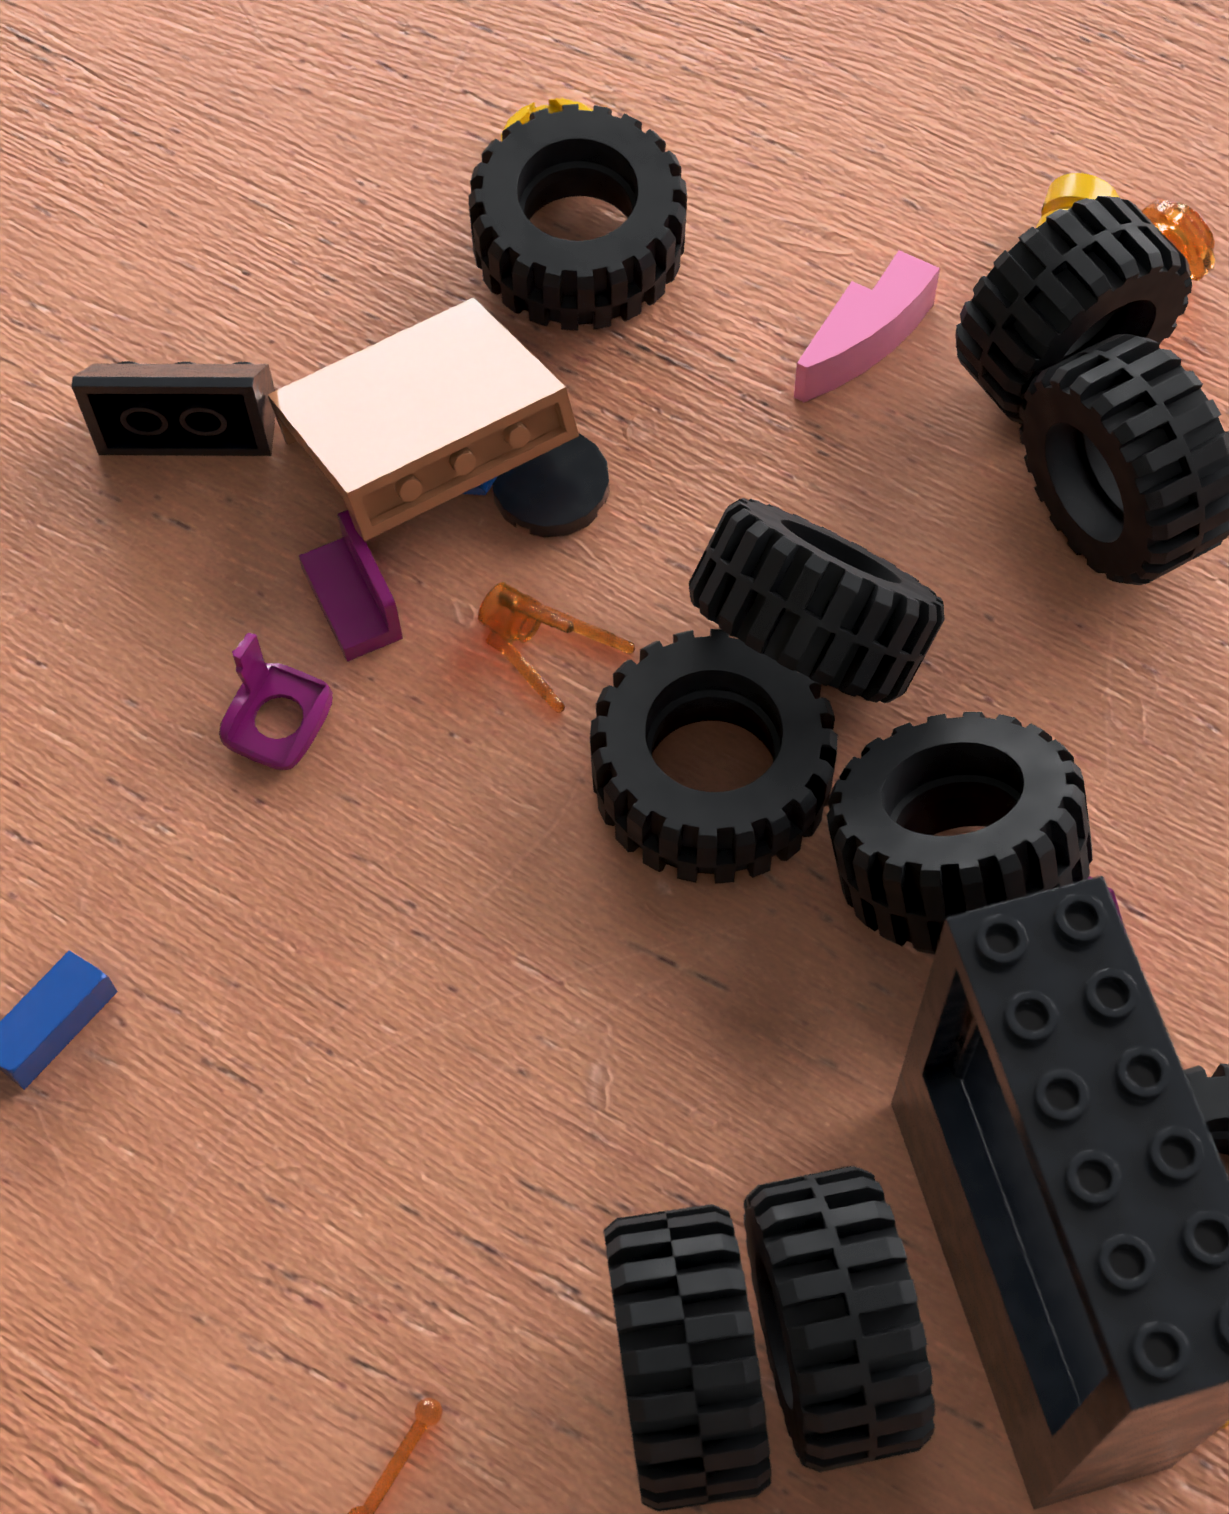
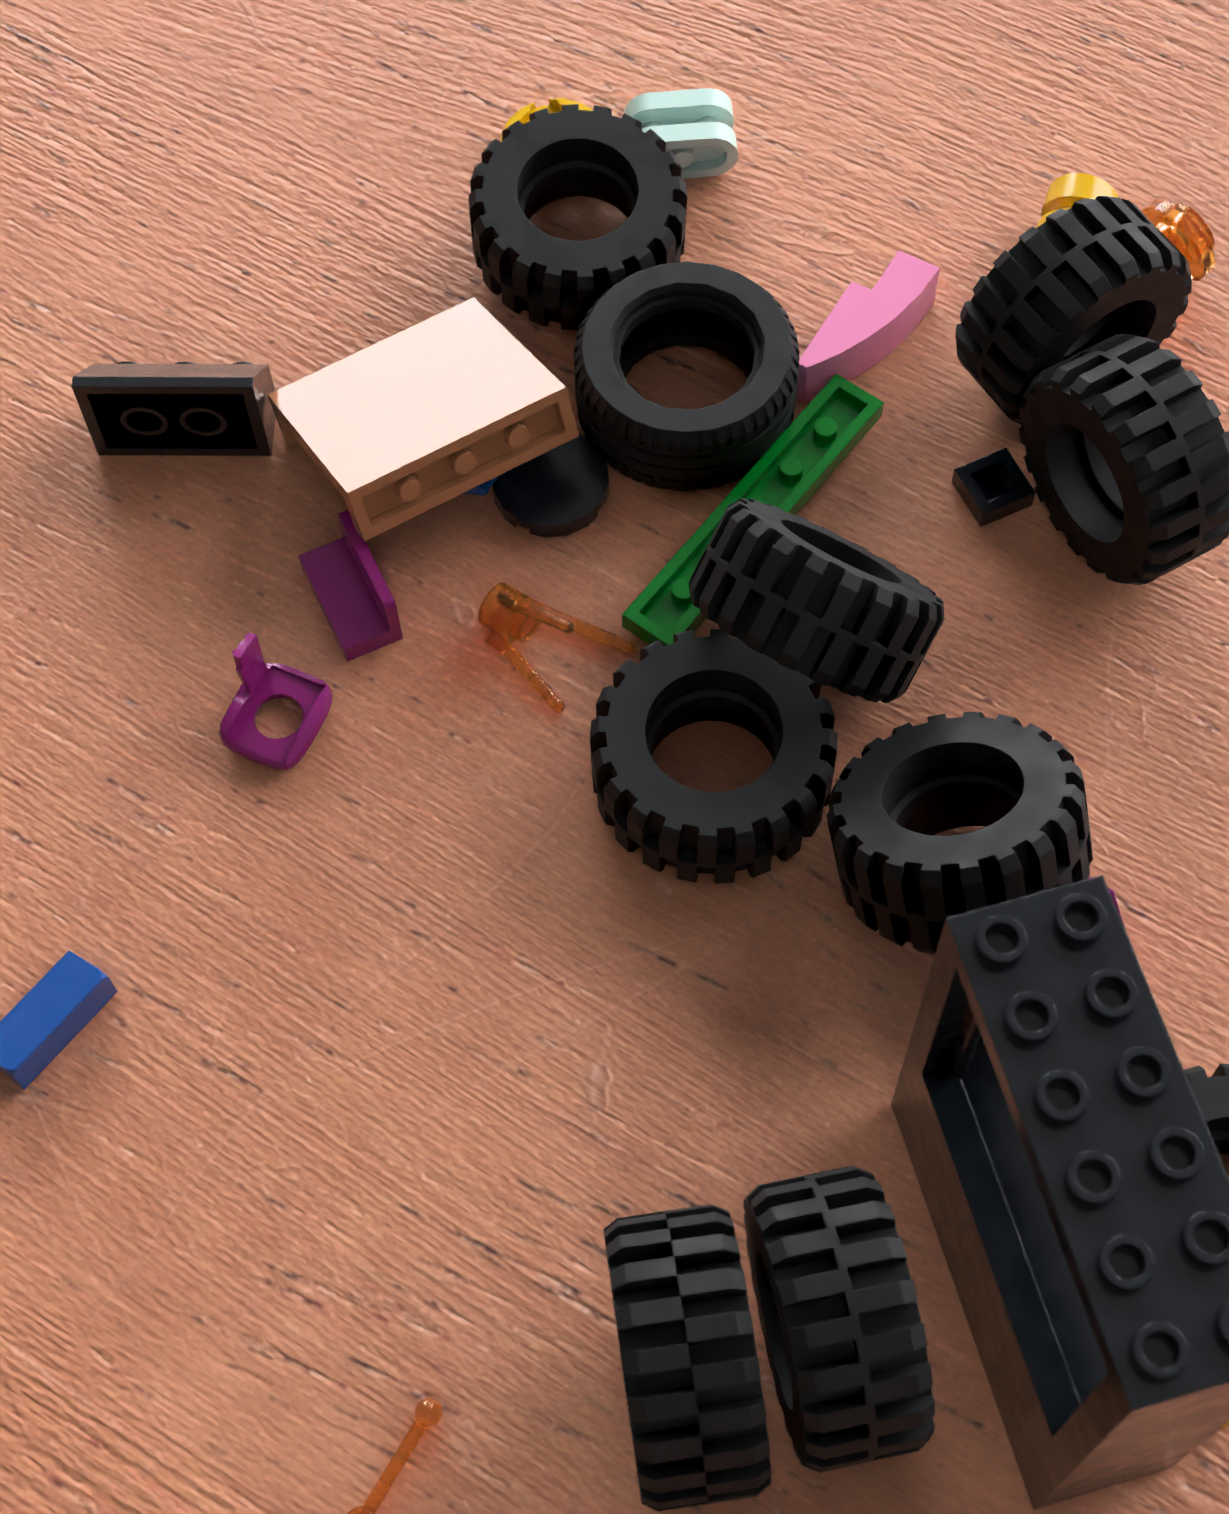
none -> black tyre [574,262,800,491]
none -> green plate [622,374,884,647]
none -> light aqua brick [624,88,738,179]
none -> black tile [952,448,1036,527]

